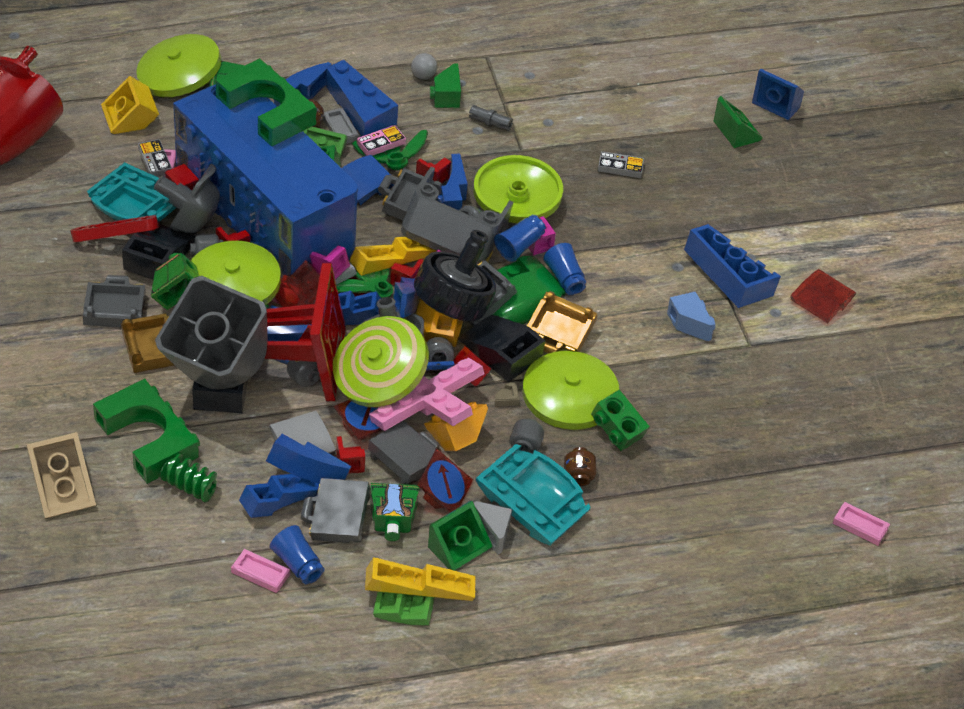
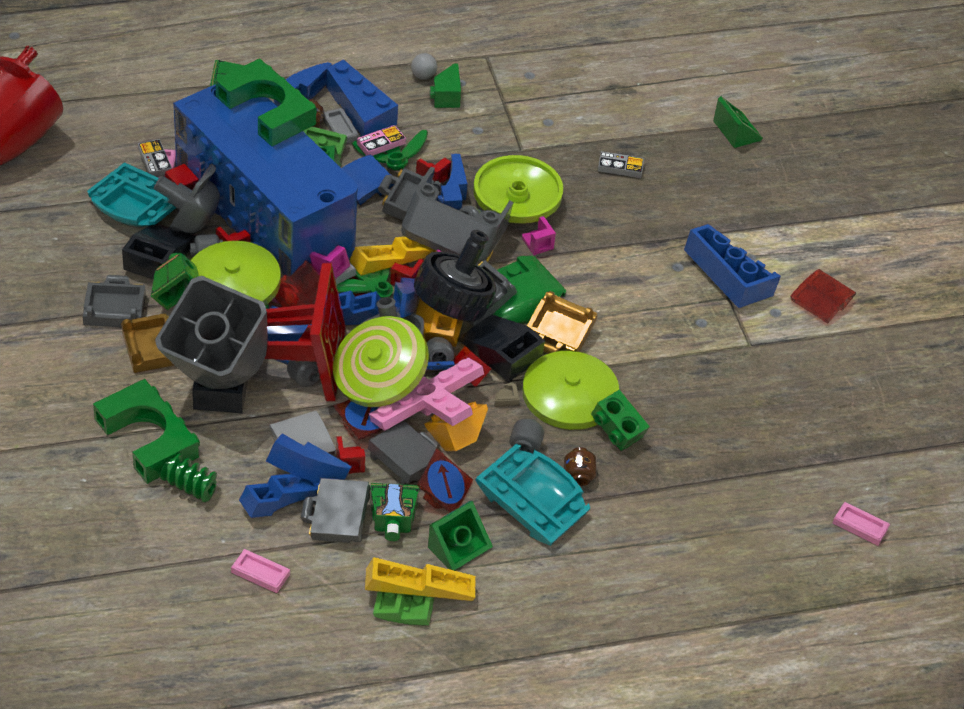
tan slope [27,432,96,519] -> none
red beam [70,215,159,242] -> none
yellow slope [101,76,159,134] -> none
lime dish [136,34,222,97] -> none
blue plant [270,525,325,585] -> none
dark grey pin [469,105,513,131] -> none
light grey slope [474,501,512,555] -> none
blue plant [494,215,546,262] -> none
blue plant [543,243,586,295] -> none
medium blue slope [667,292,715,341] -> none
blue slope [752,69,804,120] -> none

